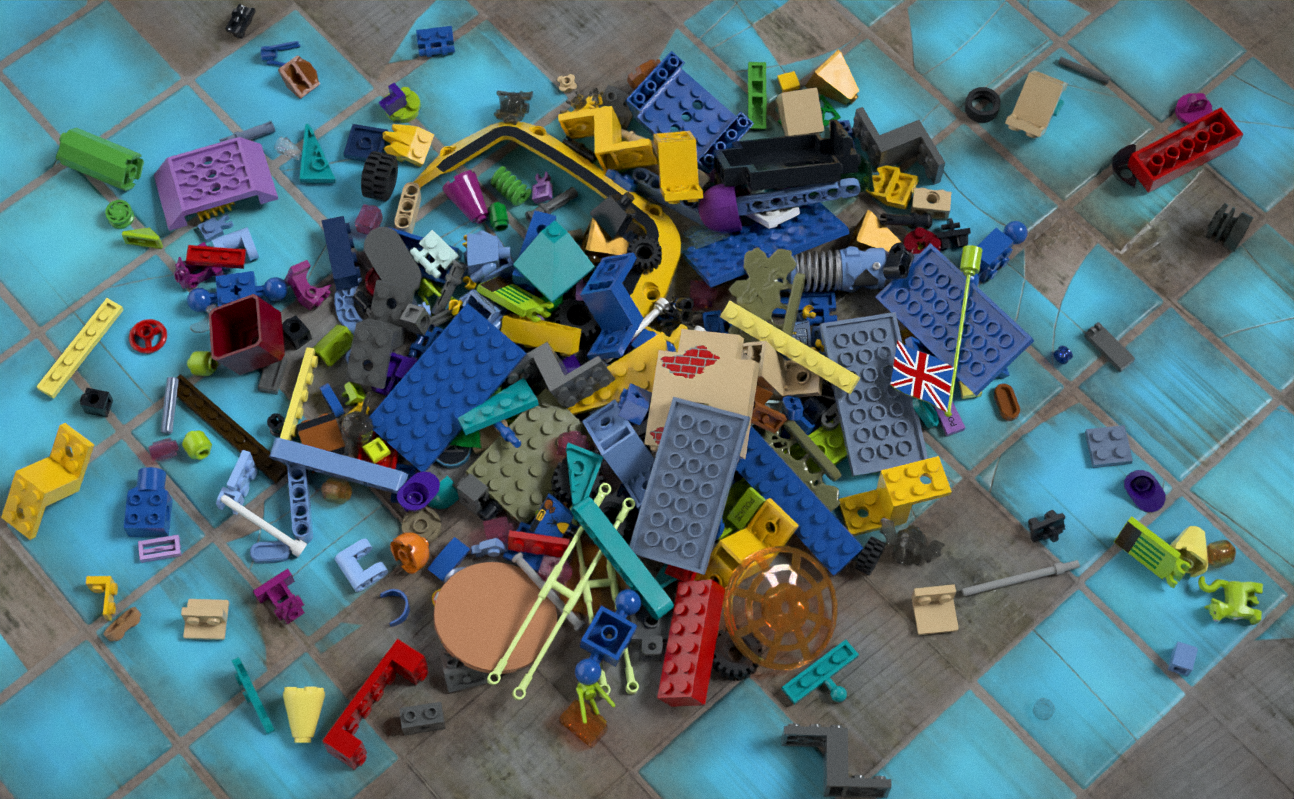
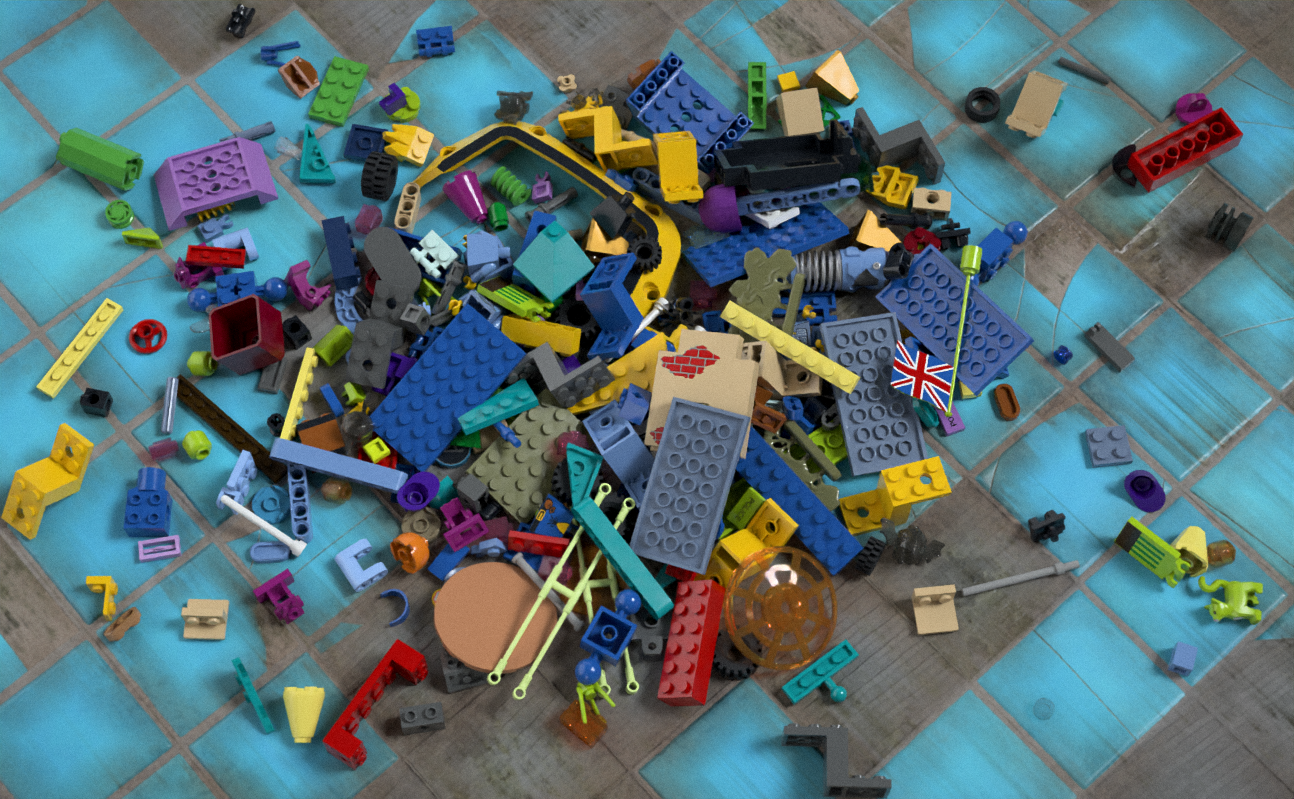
none -> dark azure tile [252,485,291,524]
none -> bright green plate [308,56,369,127]
none -> magenta tile [440,497,489,552]

